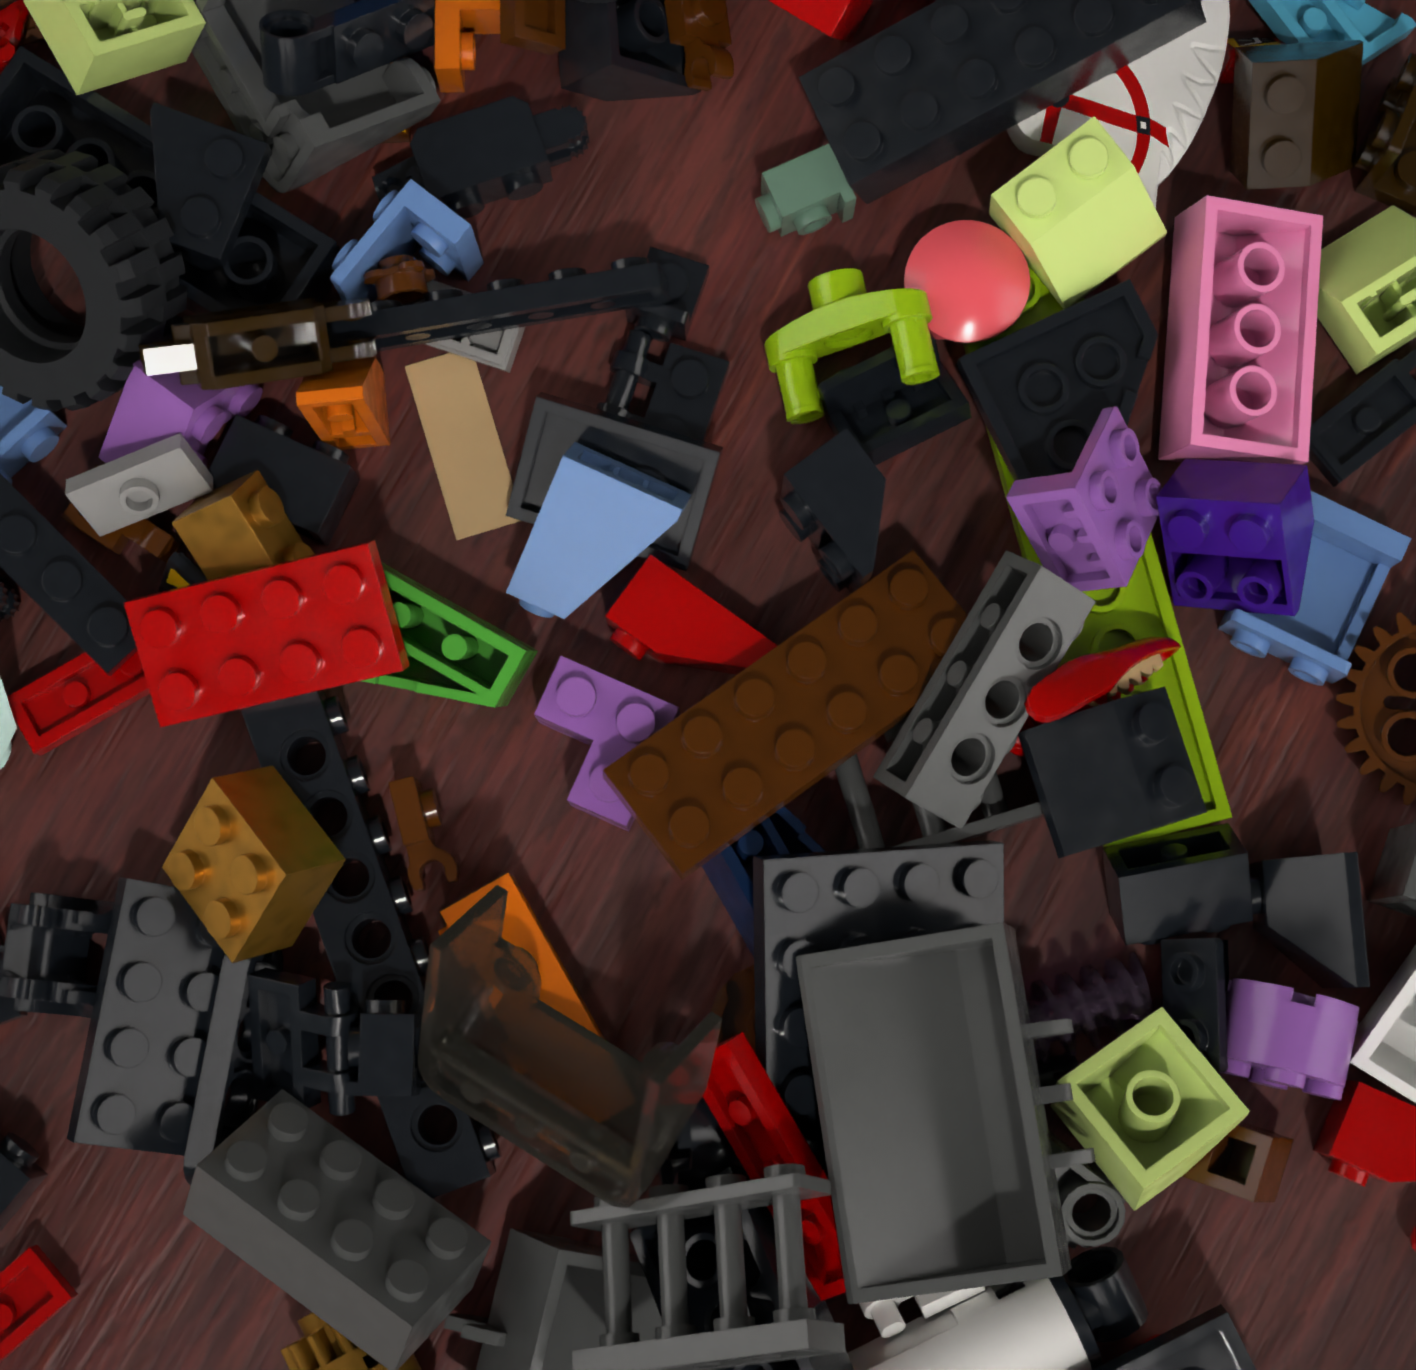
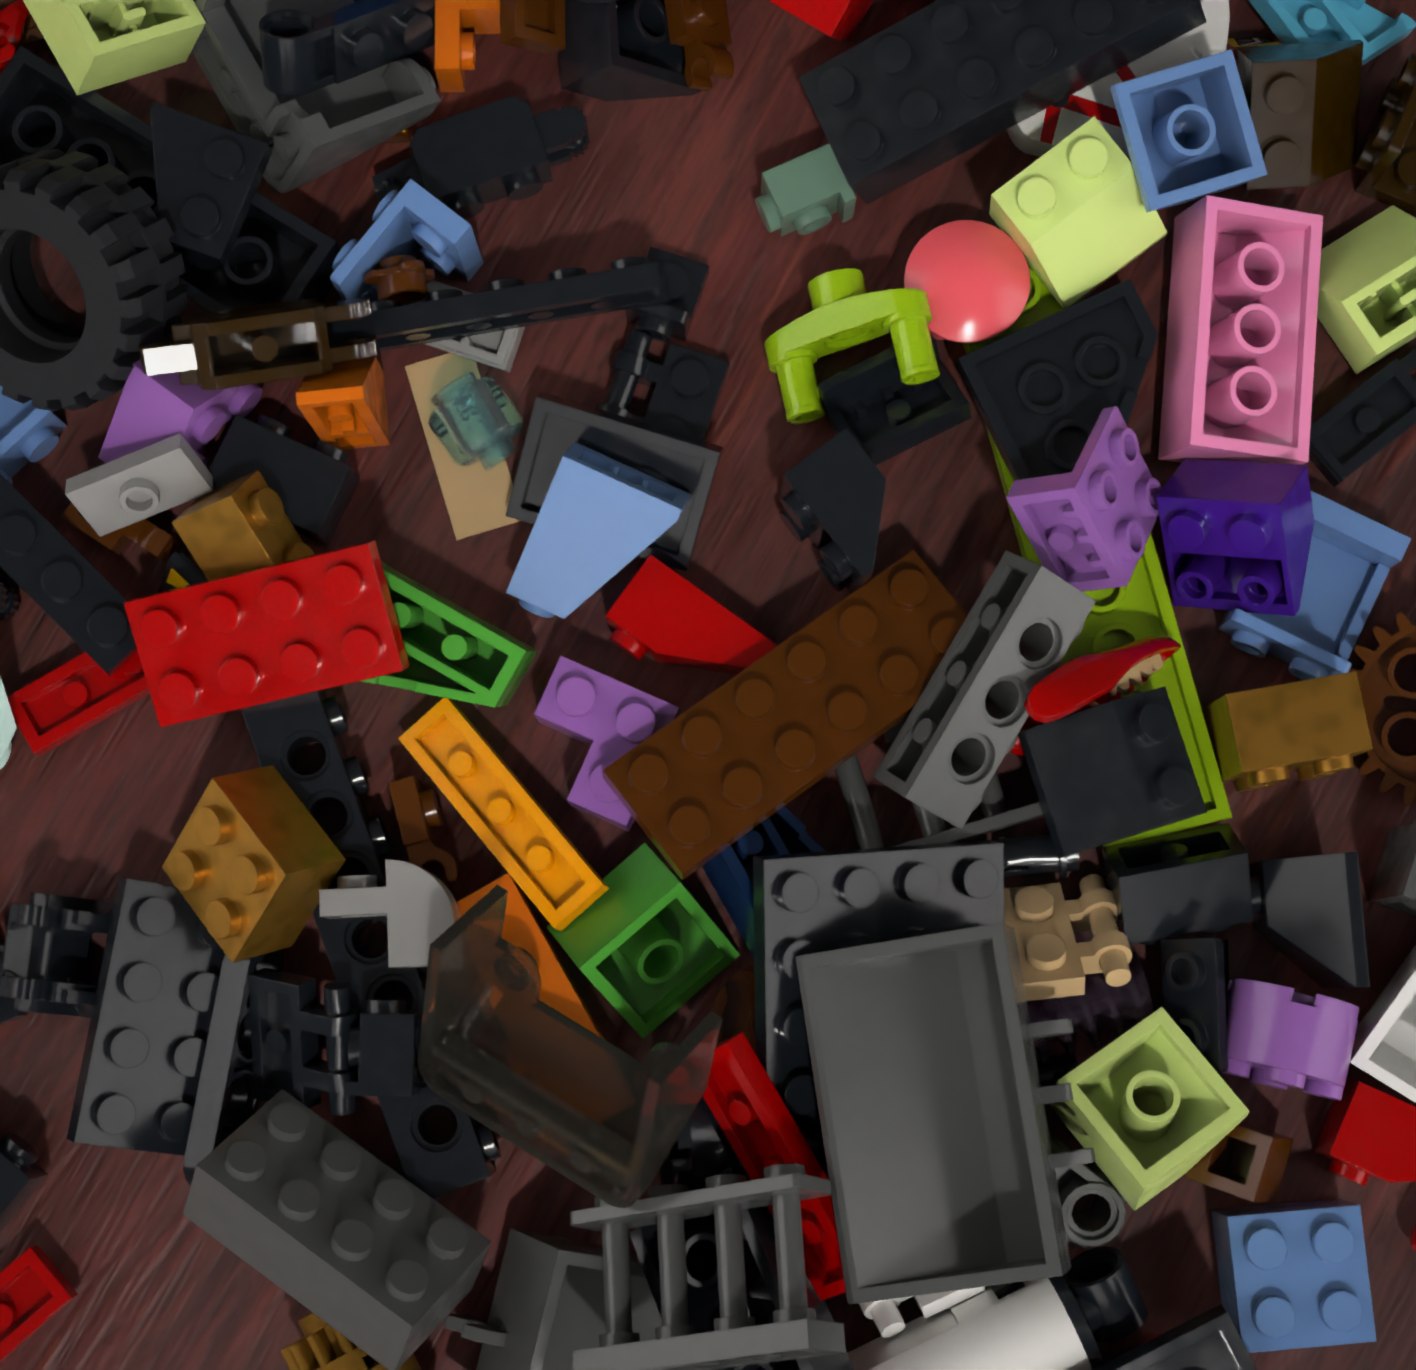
none -> light grey brick [319,859,463,968]
none -> light orange plate [398,698,610,931]
none -> clear light blue head [428,372,523,470]
none -> bright green slope [546,843,740,1039]
none -> black pin [997,834,1079,879]
none -> tan plate [1004,874,1132,1001]
none -> medium blue slope [1110,49,1268,213]
none -> pearl gold brick [1202,671,1373,792]
none -> medium blue brick [1211,1198,1377,1353]

